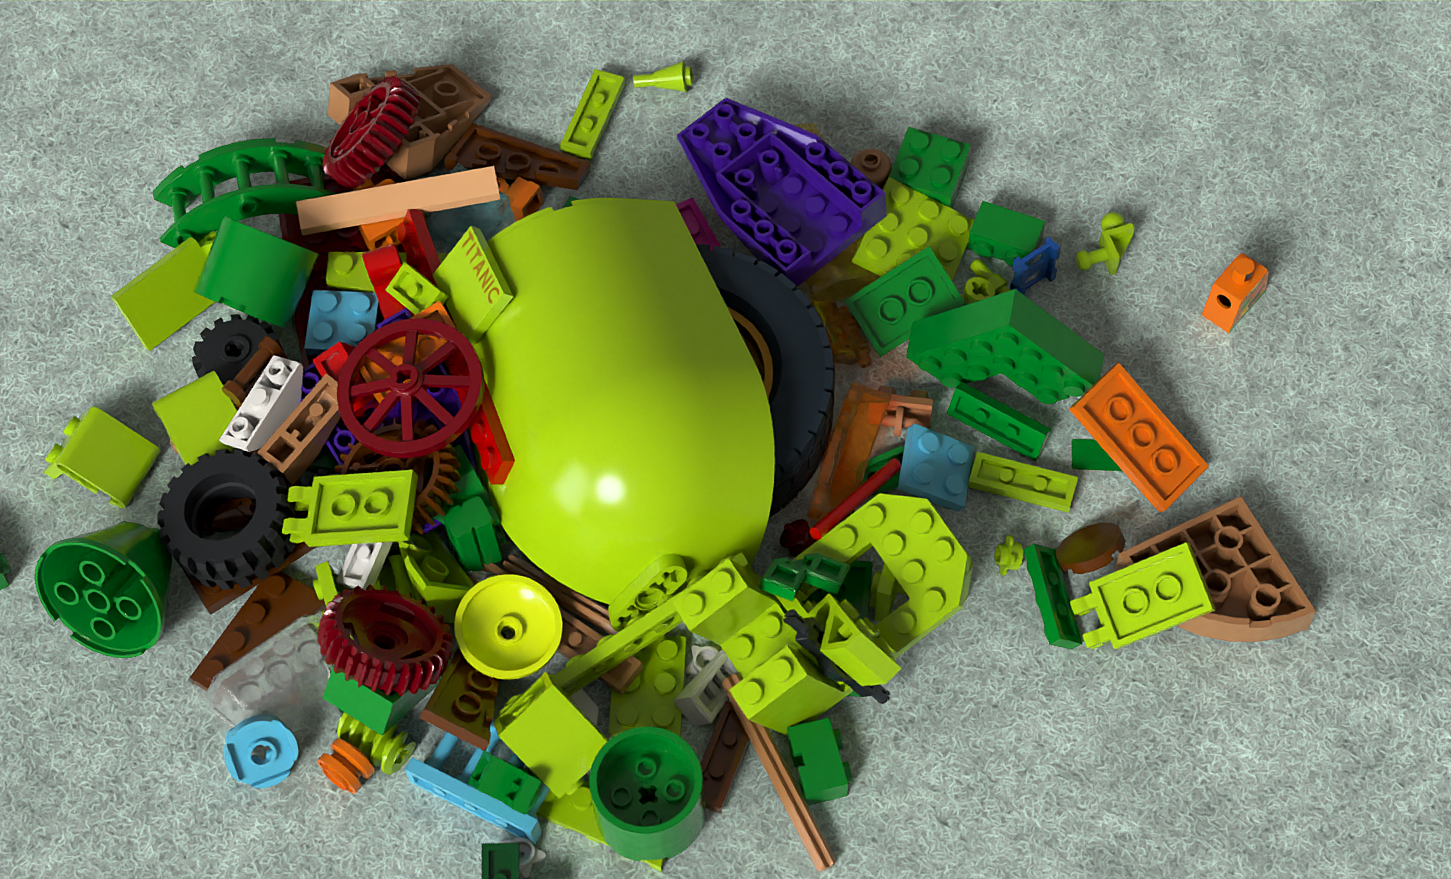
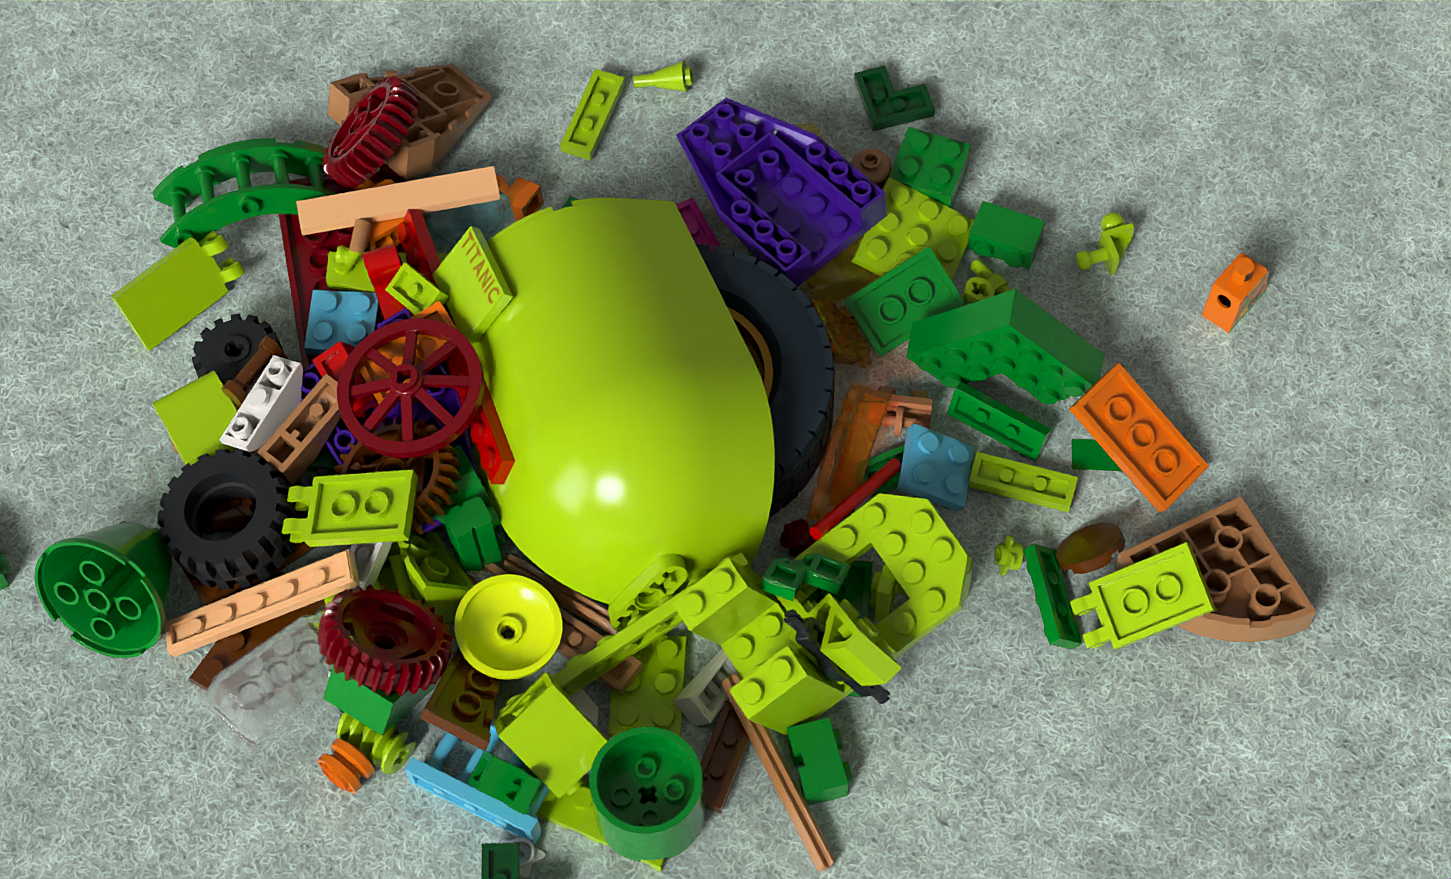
lime piece [43,406,161,509] -> none
green brick [193,216,319,329] -> none
medium azure plate [223,714,298,788] -> none
reddish brown wing [444,123,591,190] -> none
white plate [685,644,726,681] -> none
blue piece [1010,237,1061,296] -> none
none -> light nougat tile [164,549,360,657]
none -> arm [335,219,372,267]
none -> dark green plate [854,66,935,131]

